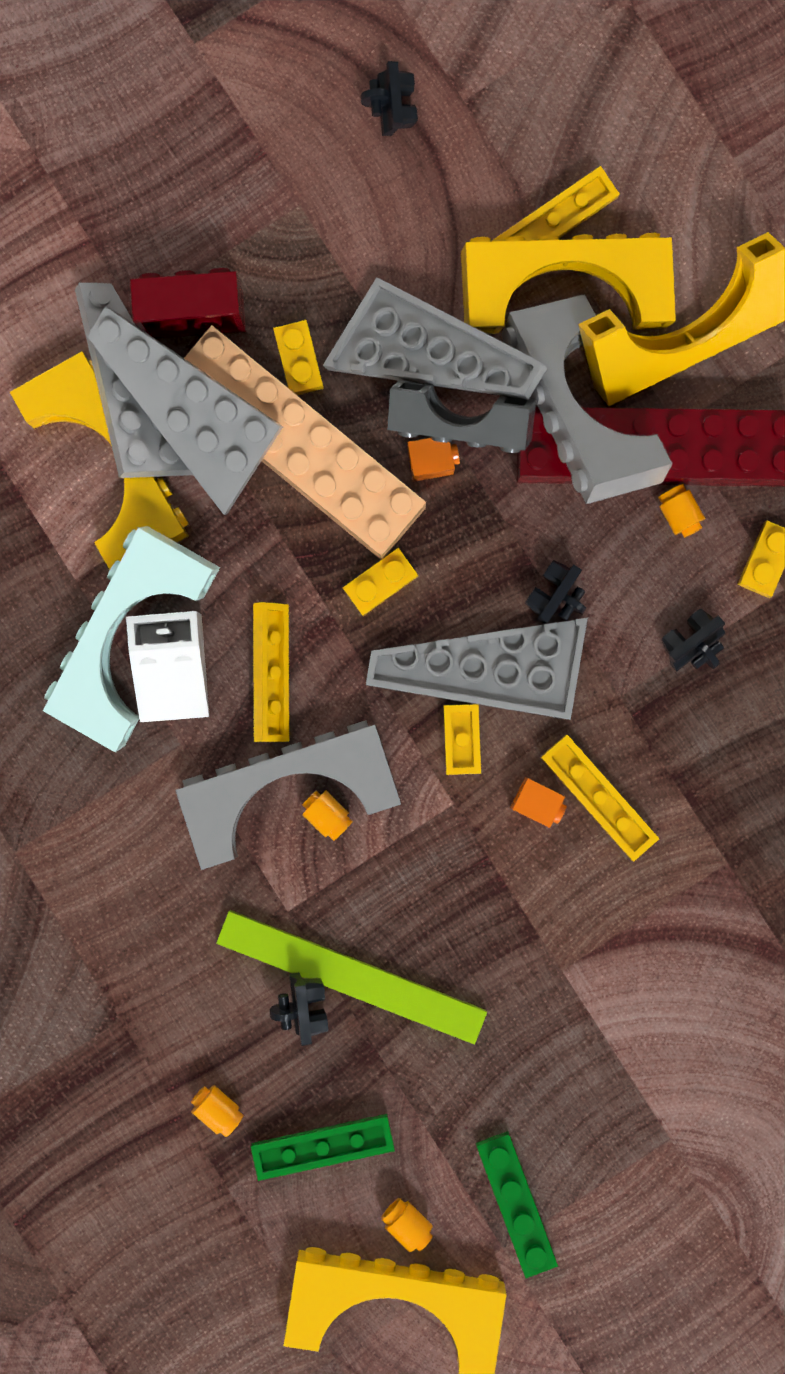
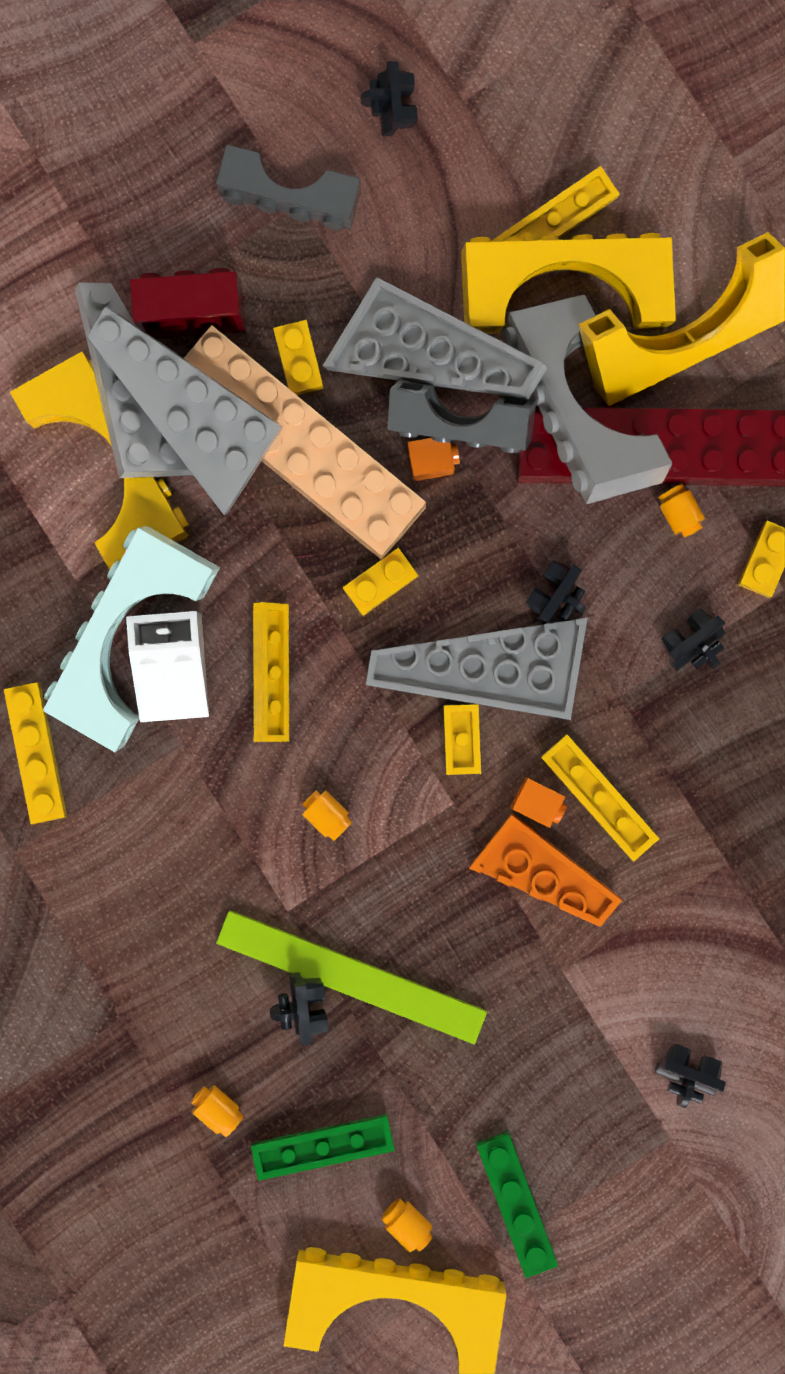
light grey arch [175,720,401,870] -> none
none -> yellow plate [4,682,67,824]
none -> dark grey arch [216,144,361,230]
none -> orange wing [469,813,622,927]
none -> black hips [654,1044,726,1108]

